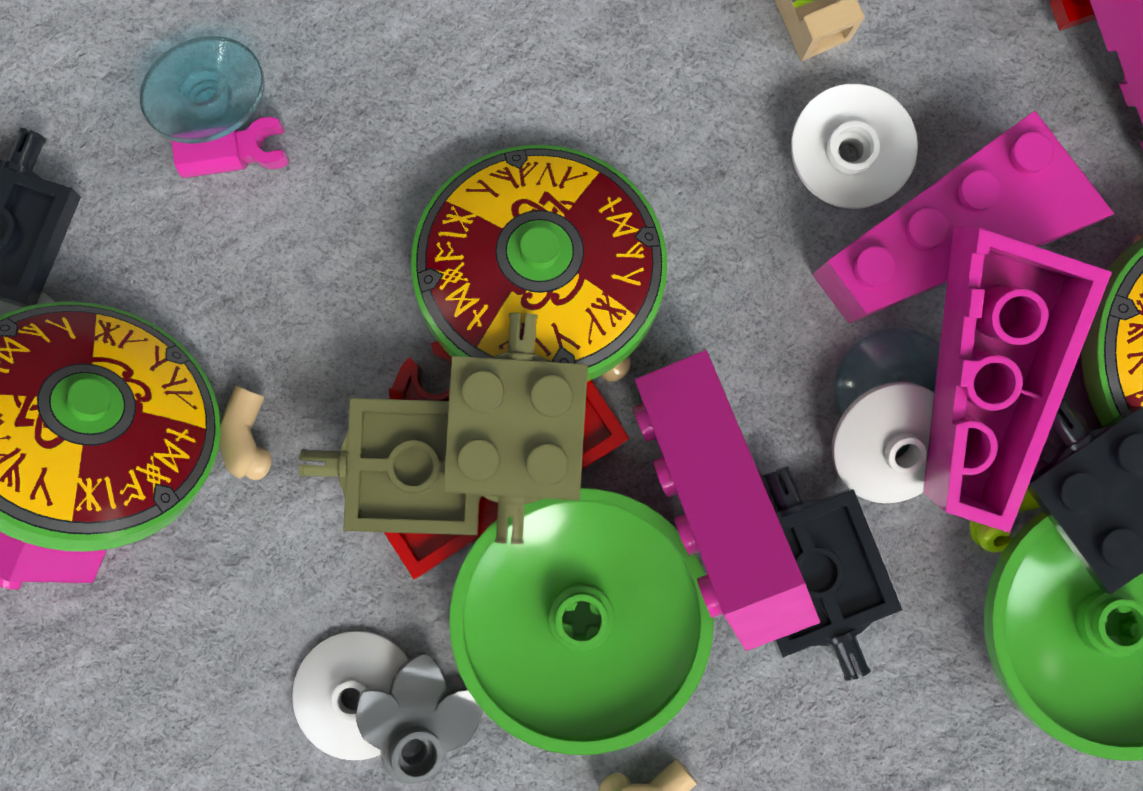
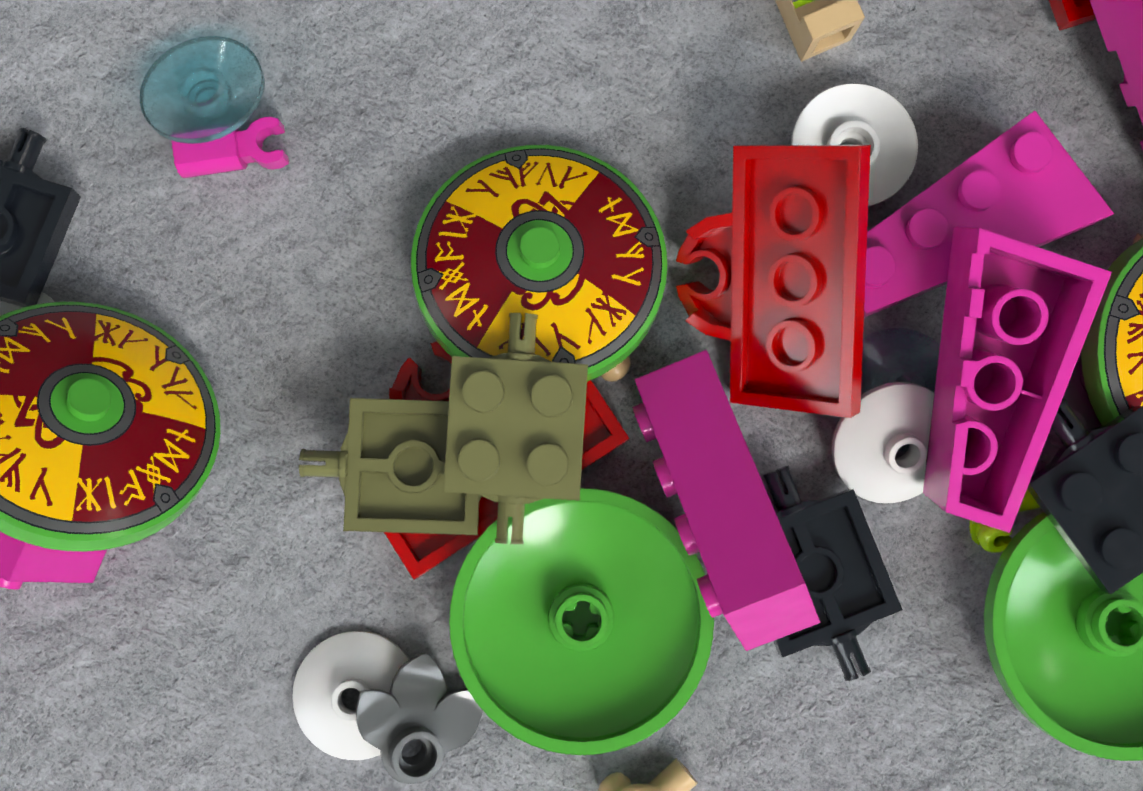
tan arm [219,385,272,481] -> none
none -> red plate [676,145,871,418]

